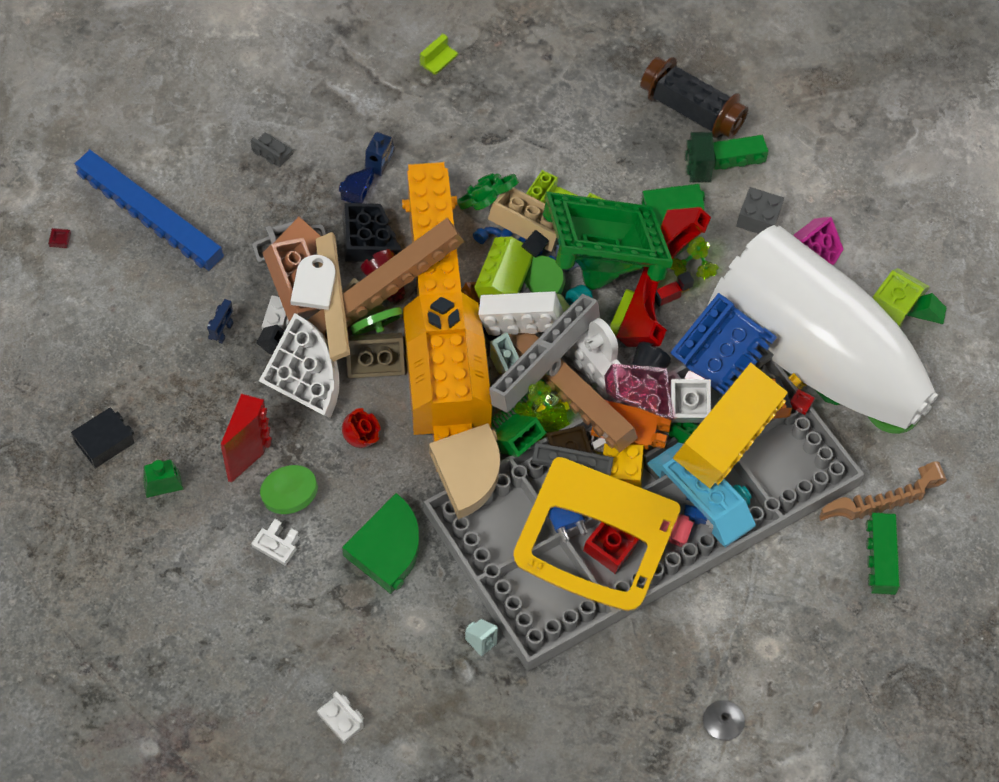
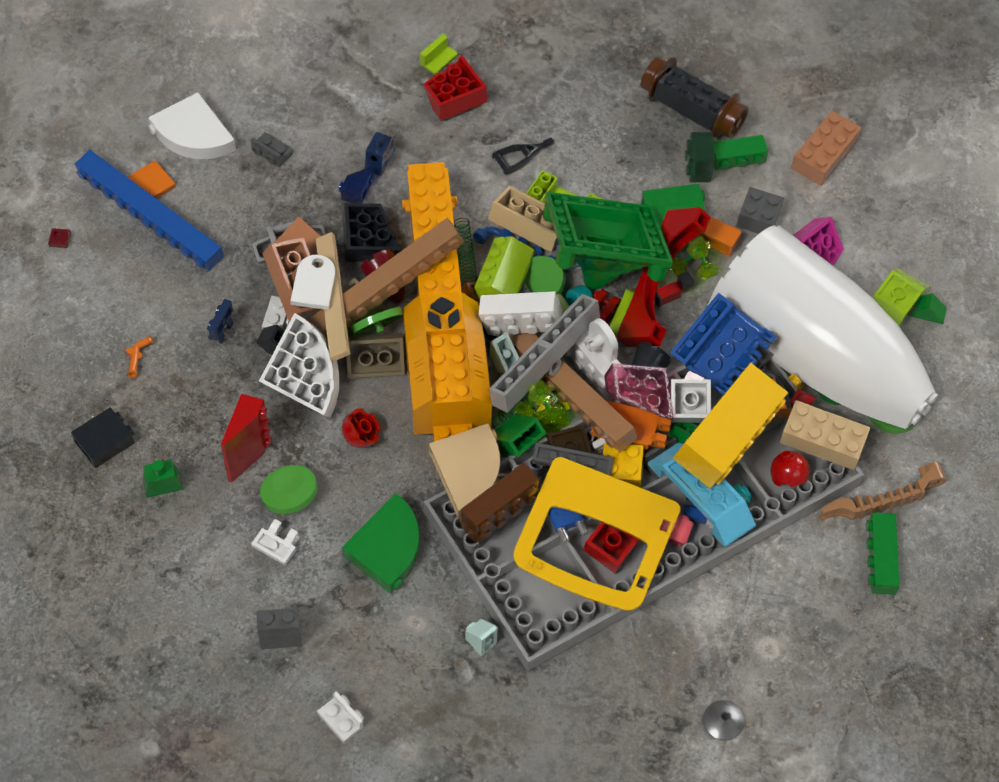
green plant [457,173,519,210] -> none
black slope [521,230,549,258] -> none
none -> orange piece [124,336,153,378]
none -> orange tile [128,160,176,199]
none -> white brick [148,92,236,159]
none -> dark grey brick [256,608,302,650]
none -> red wedge [424,55,487,121]
none -> green piece [454,218,477,284]
none -> reddish brown piece [461,463,539,543]
none -> black piece [492,137,554,175]
none -> red brick [593,289,622,324]
none -> orange piece [697,217,742,257]
none -> red cylinder [770,450,811,487]
none -> tan brick [780,400,870,470]
none -> nougat brick [791,111,862,186]

